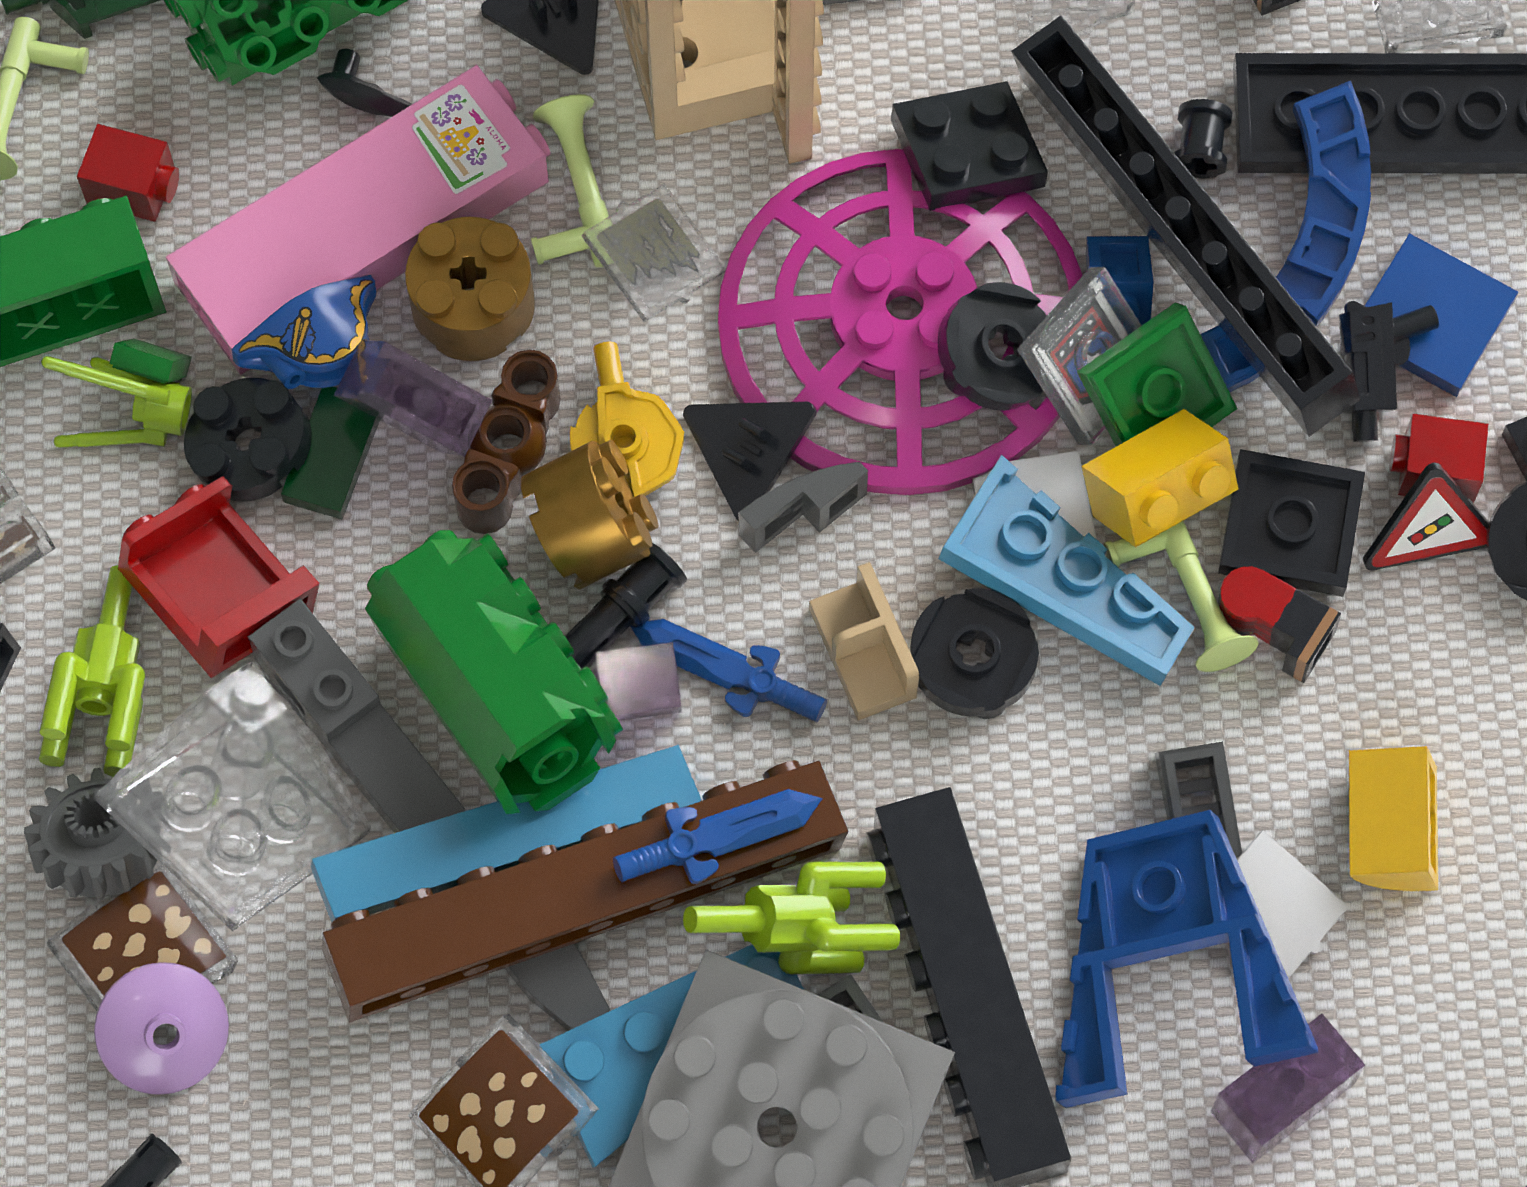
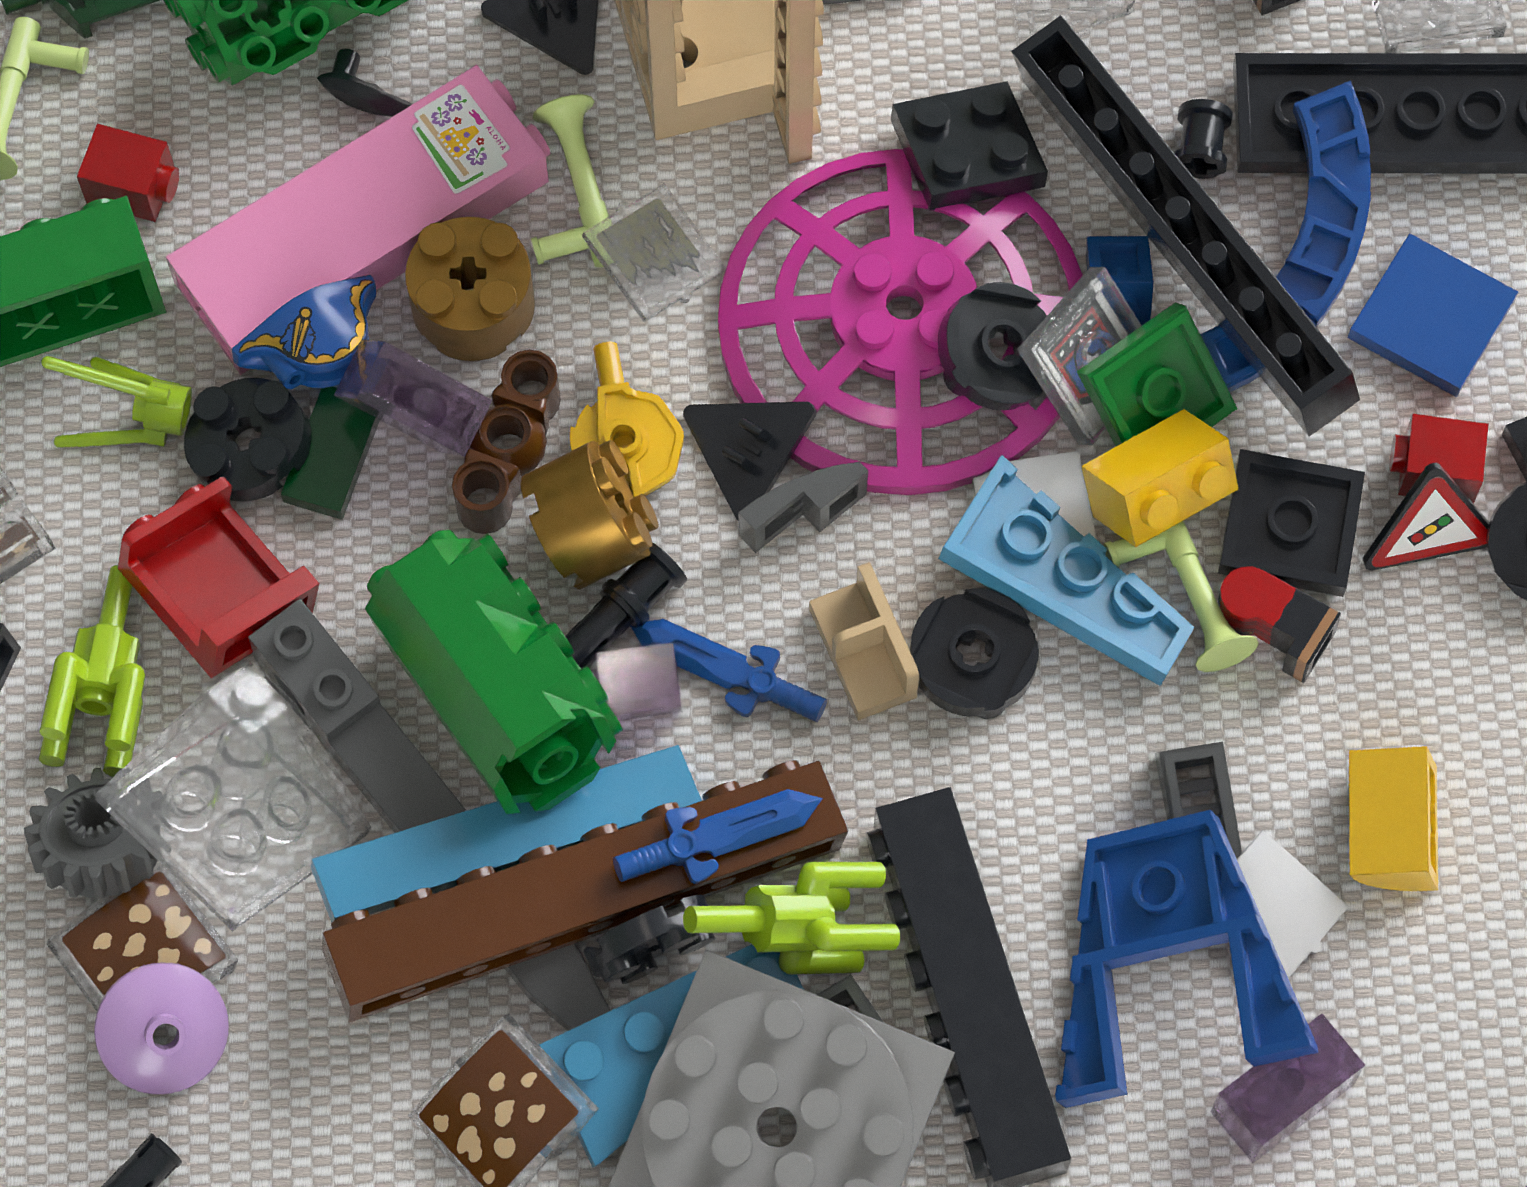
green tile [109,338,192,384] -> none
black piece [1339,301,1439,442] -> none
none -> black plate [583,895,716,984]

